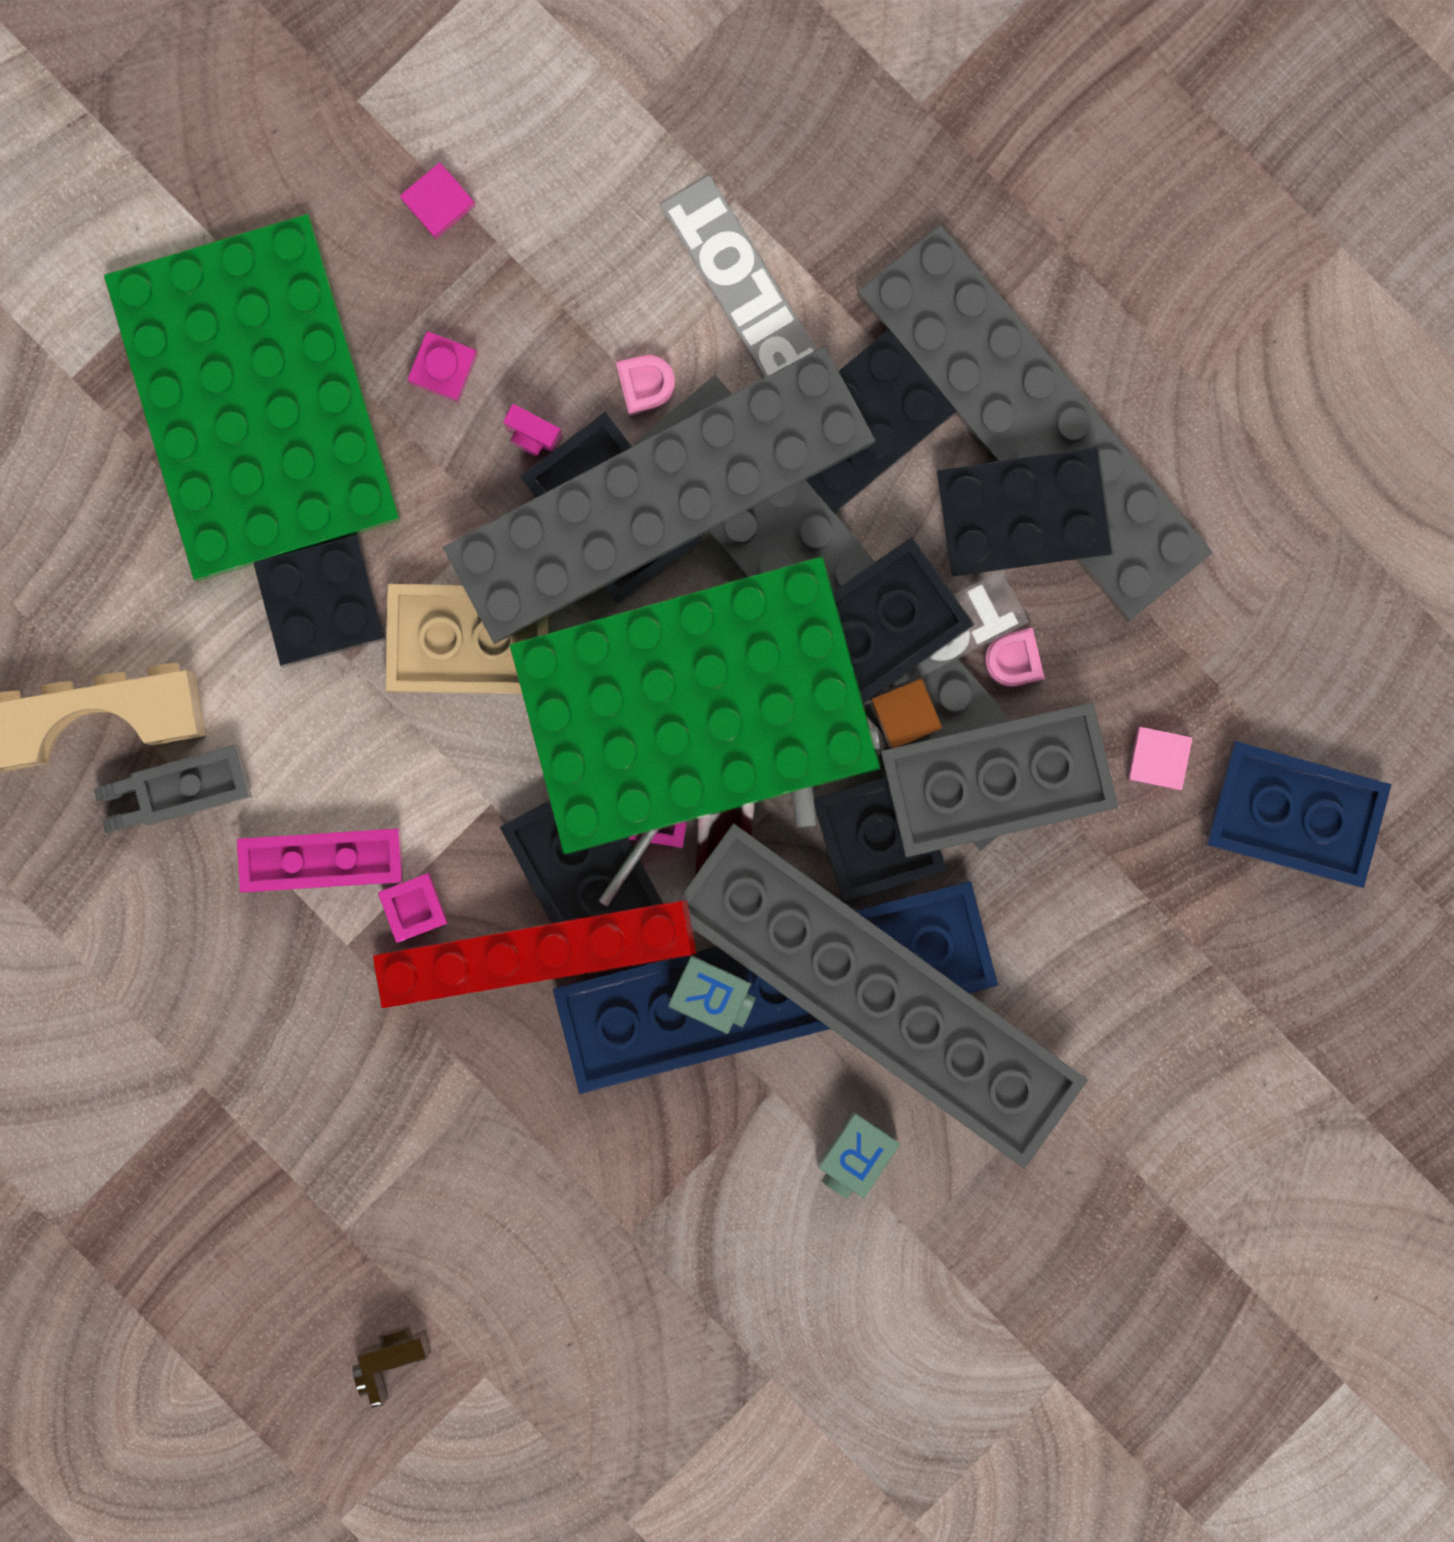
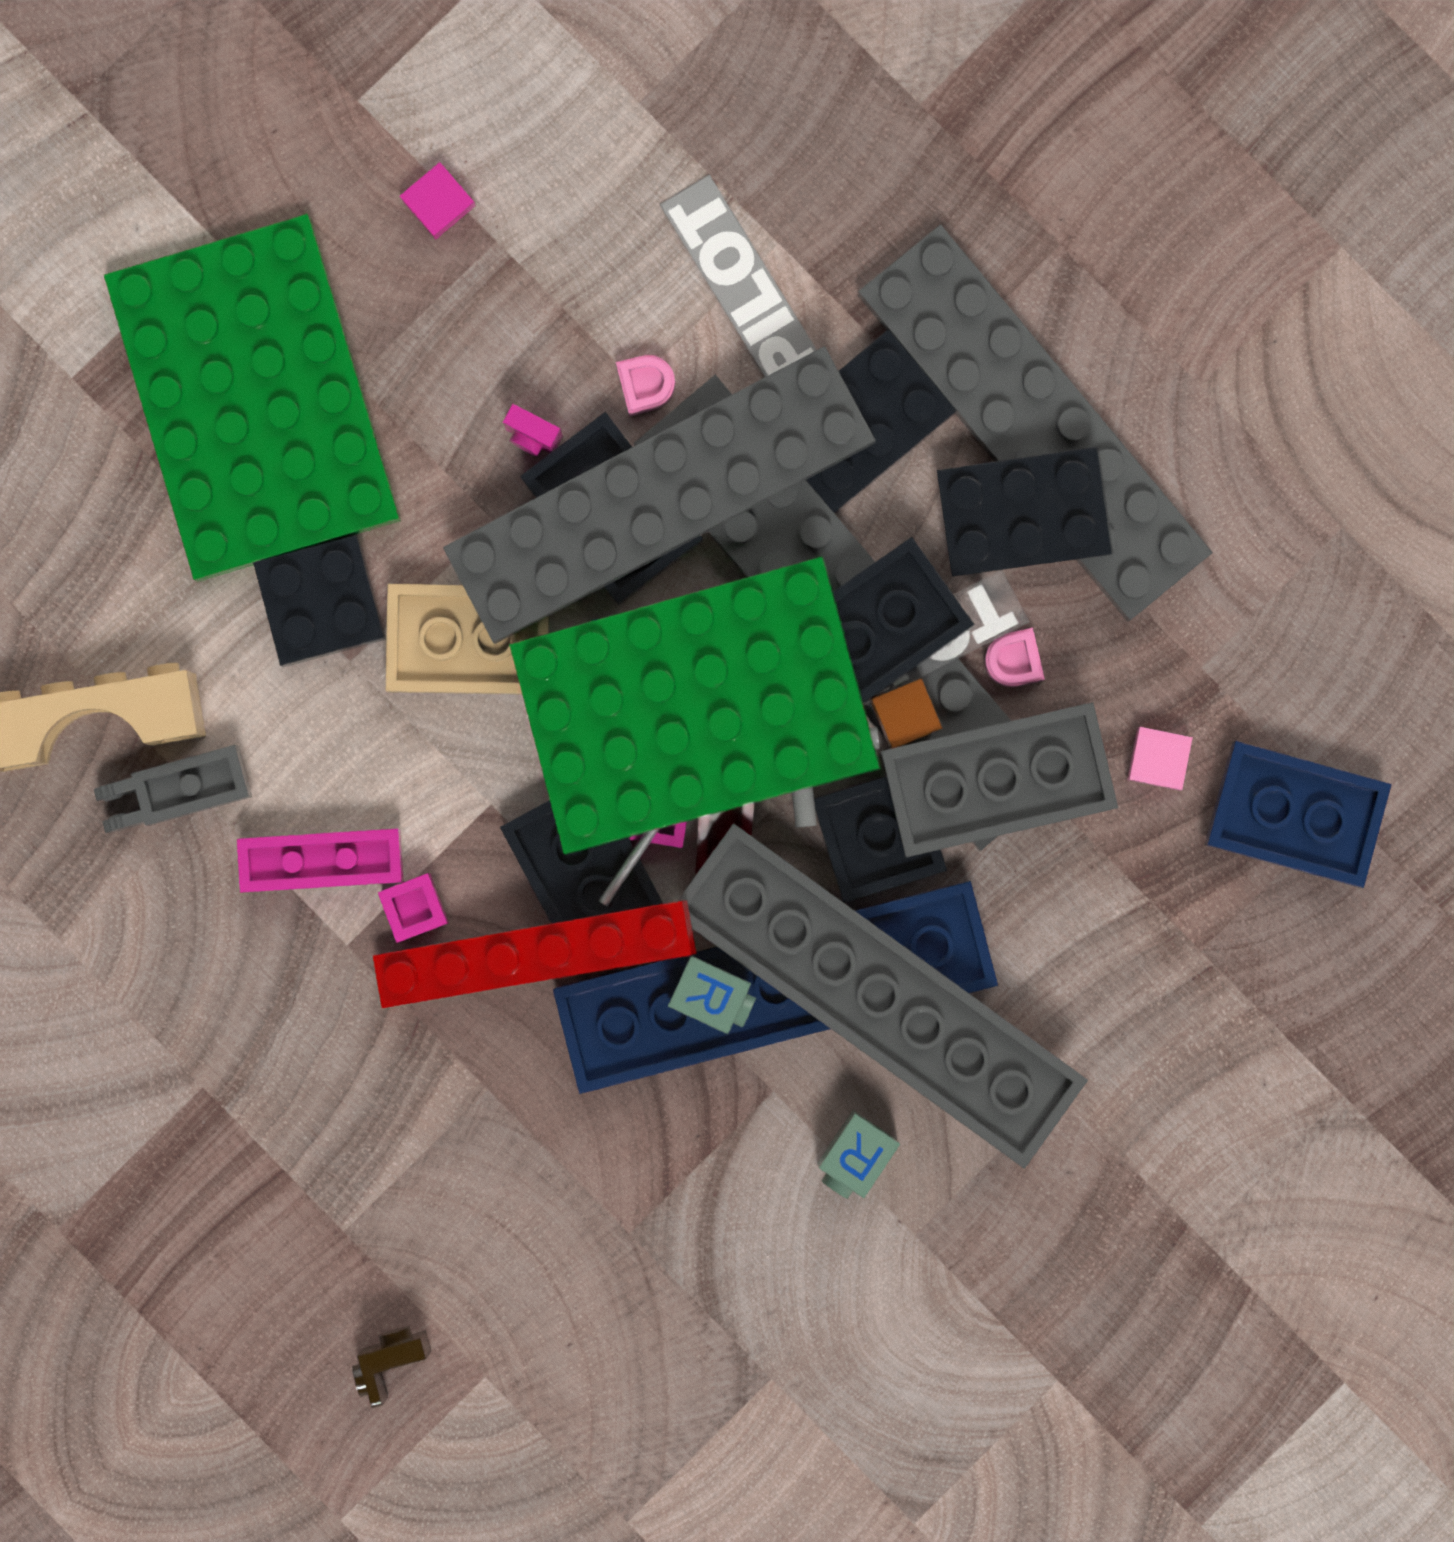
dark pink plate [407,331,478,403] -> none

